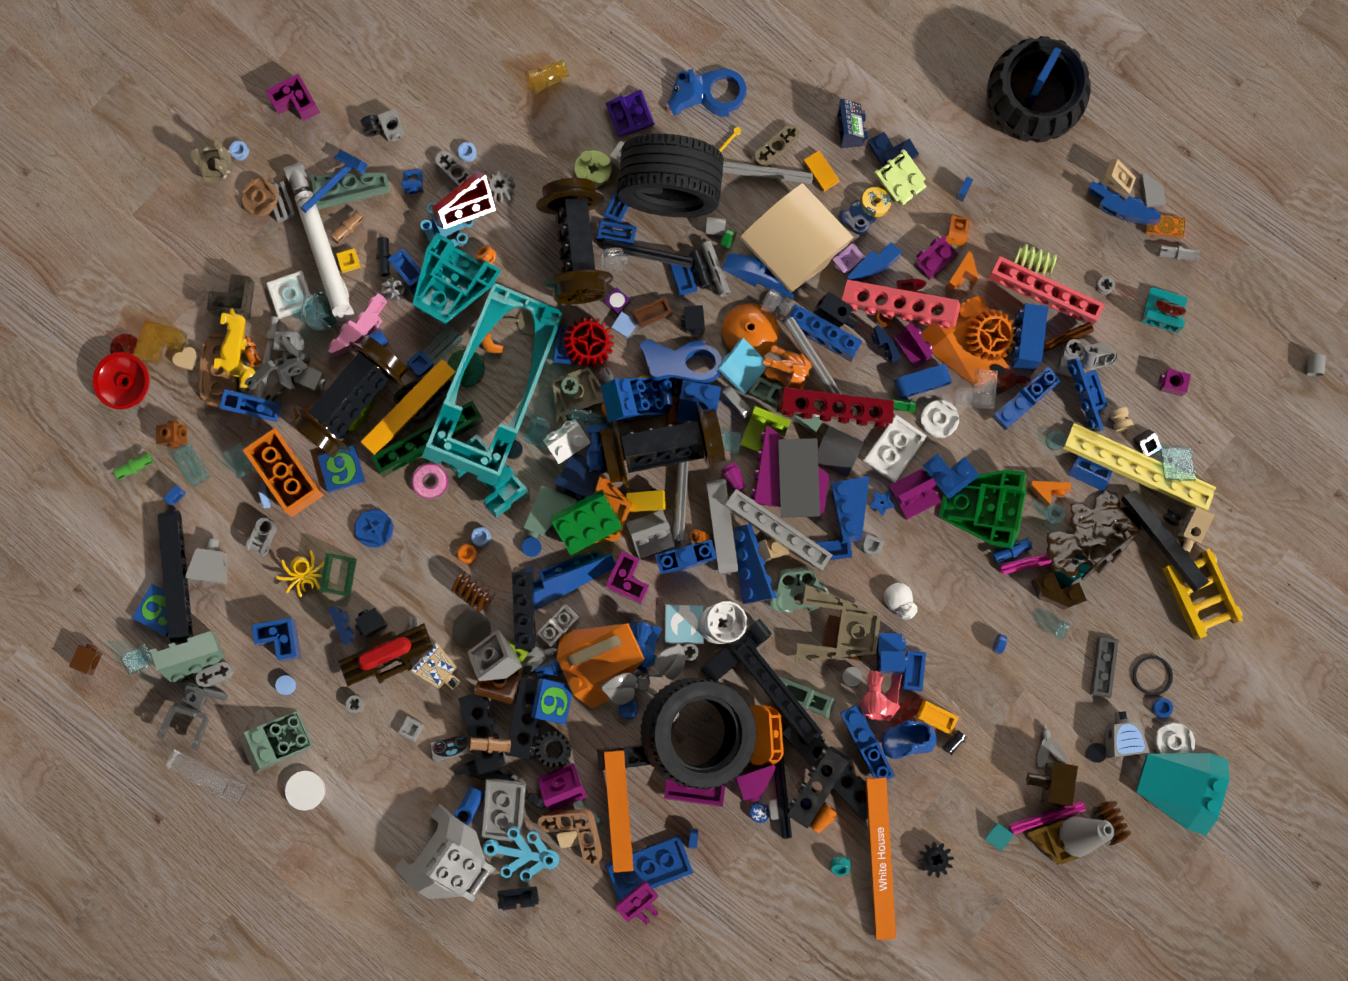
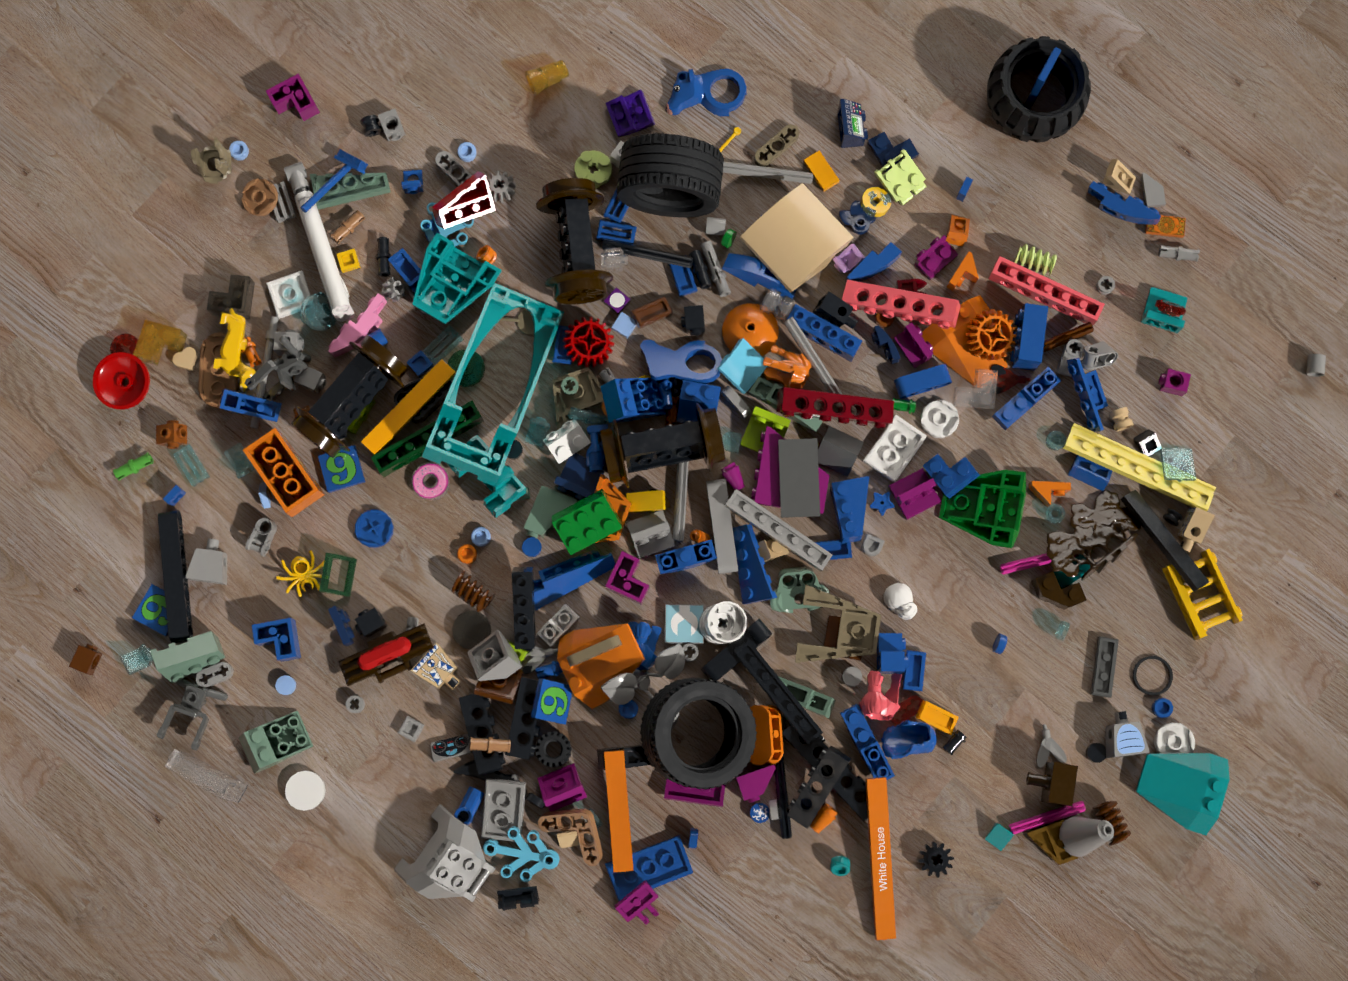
orange arm [481,333,504,355] -> none
blue pin [992,538,1033,563] -> none

